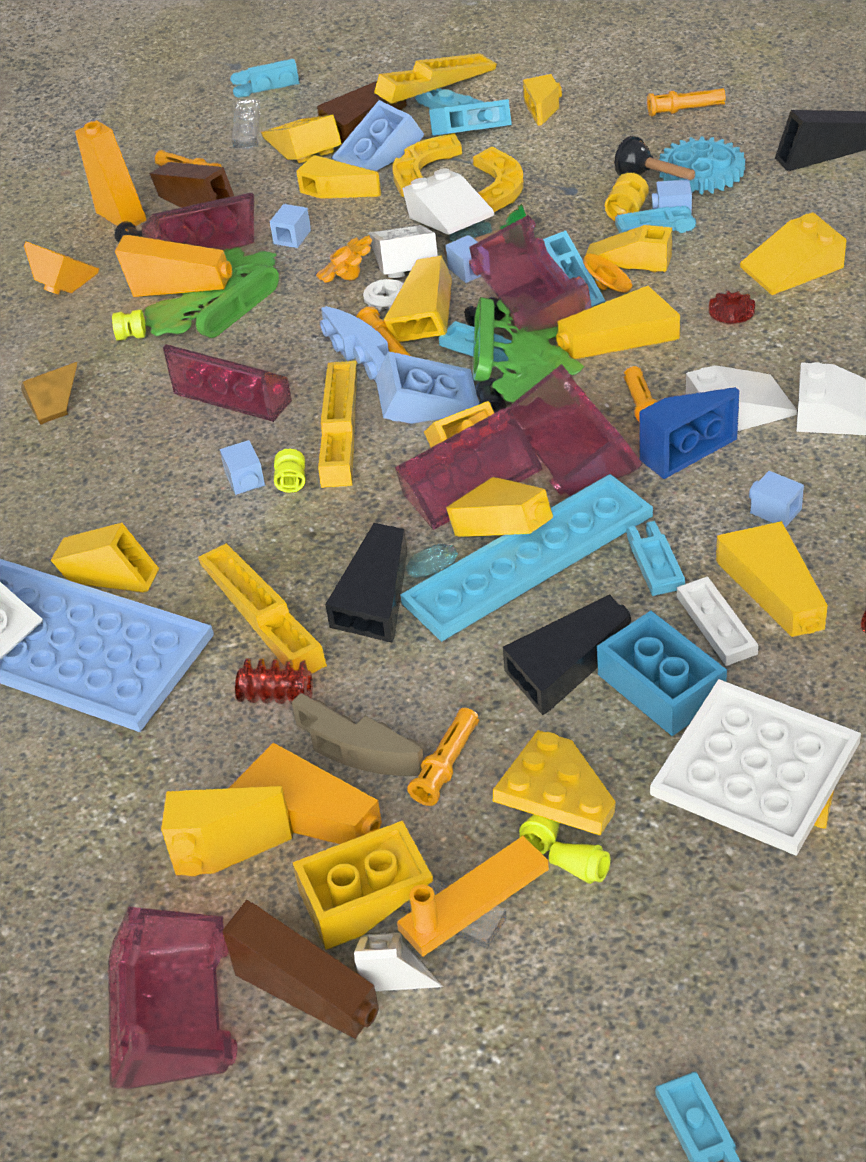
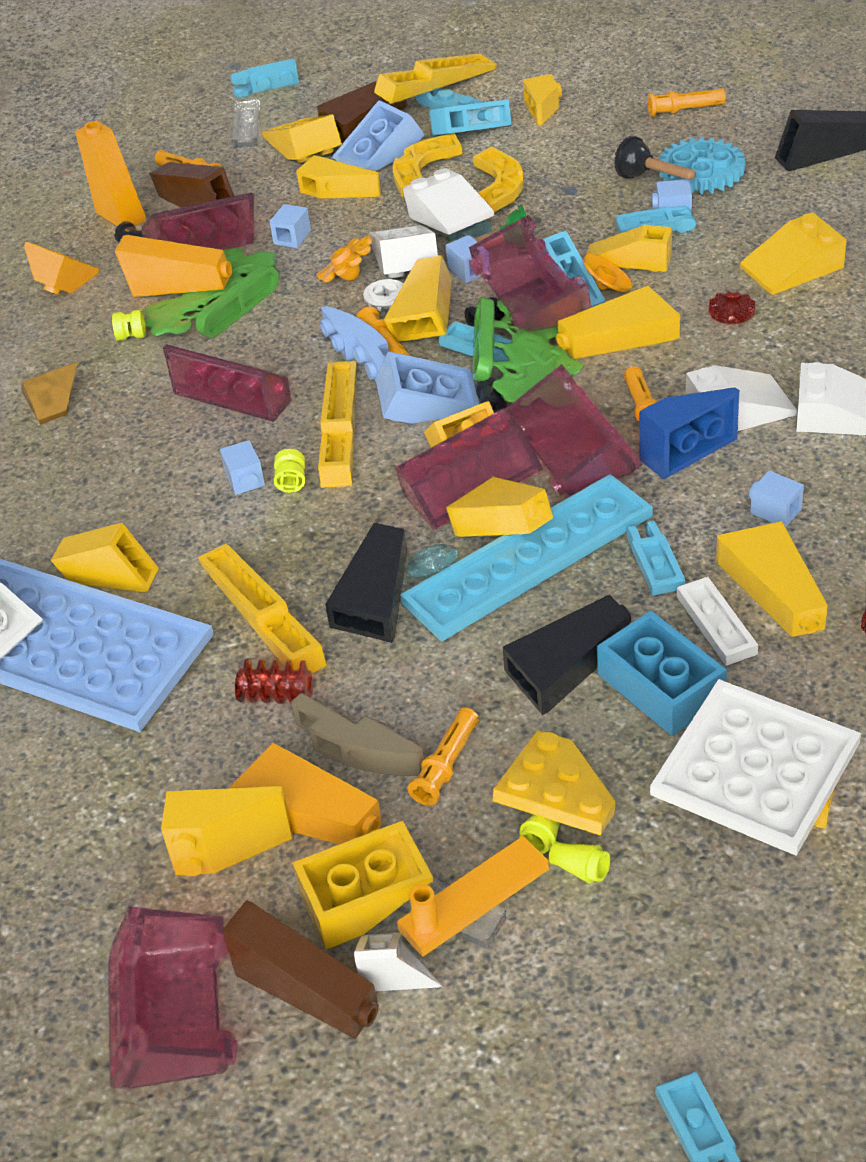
yellow wheel [605,173,649,221] -> none

